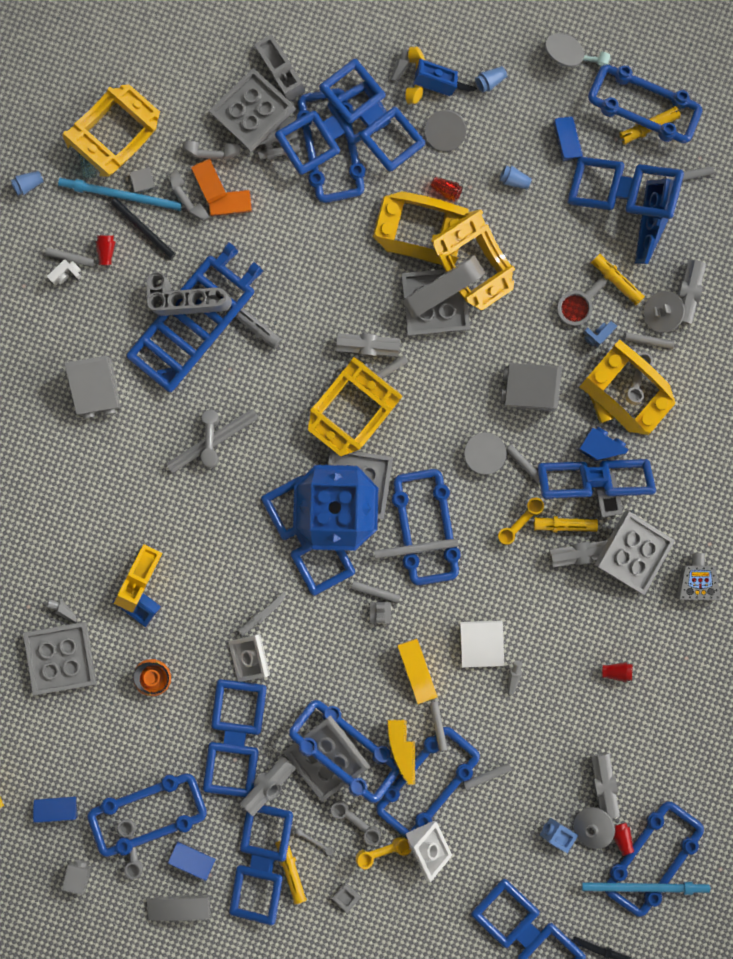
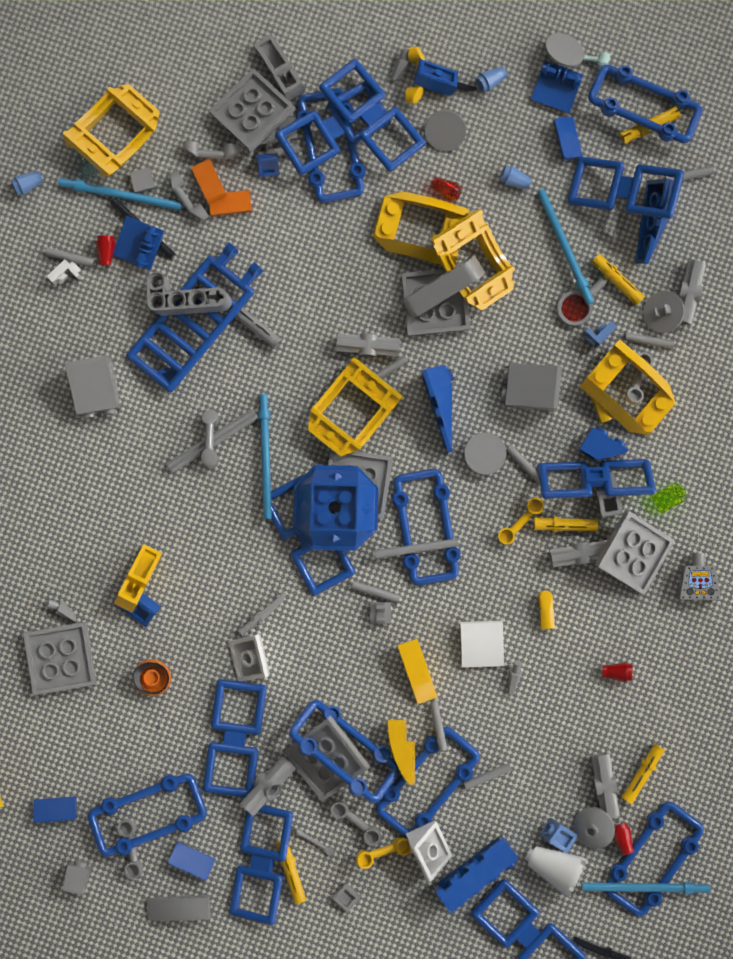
none -> blue hinge [113,216,164,270]
none -> blue tile [257,154,279,177]
none -> dark azure bar [258,394,272,519]
none -> blue wedge [421,365,454,454]
none -> blue wedge [434,835,519,914]
none -> white cone [525,846,587,898]
none -> blue hinge [531,61,584,113]
none -> dark azure bar [537,189,594,305]
none -> yellow bar [538,591,555,629]
none -> yellow pin [621,743,666,804]
none -> clear neon green bracket [651,481,687,514]

